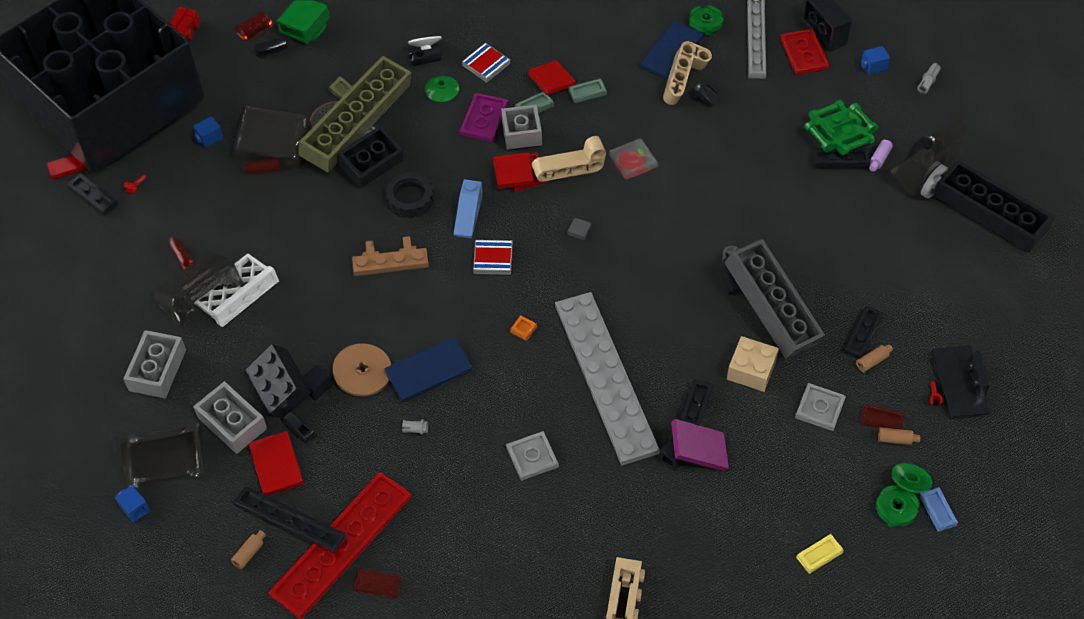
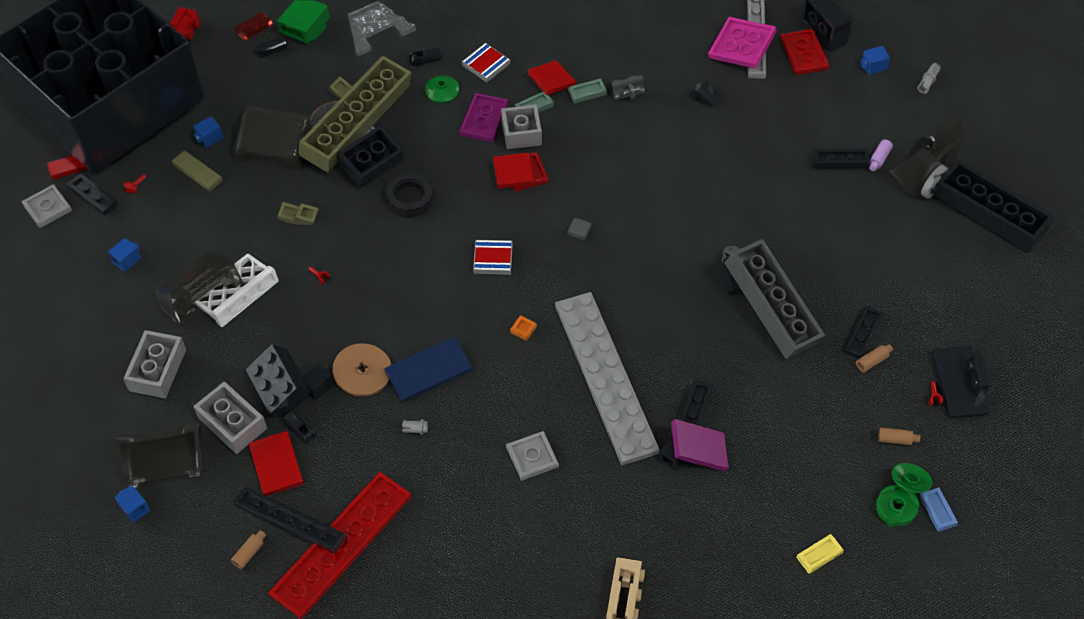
clear red cylinder [169,237,194,270] -> none
clear red cylinder [243,157,280,174] -> none
medium nougat hinge [352,236,429,276] -> none
clear red plate [354,568,401,599] -> none
white dish [408,36,442,50] -> none
medium blue slope [454,179,483,238] -> none
tan beam [532,136,606,182] -> none
clear tile [609,138,658,180] -> none
dark blue tile [640,21,704,80] -> none
tan beam [663,41,712,105] -> none
green plate [689,6,723,35] -> none
tan brick [727,336,779,392] -> none
light grey tile [795,383,846,431] -> none
green brick [805,99,878,155] -> none
clear red tile [860,404,905,429] -> none
none -> light grey tile [21,184,72,228]
none -> blue brick [108,238,141,272]
none -> olive tile [172,150,223,192]
none -> olive slope [277,202,319,225]
none -> red hand [308,266,330,285]
none -> clear wing [348,1,416,56]
none -> dark grey hips [612,75,645,100]
none -> dark pink plate [708,17,777,69]

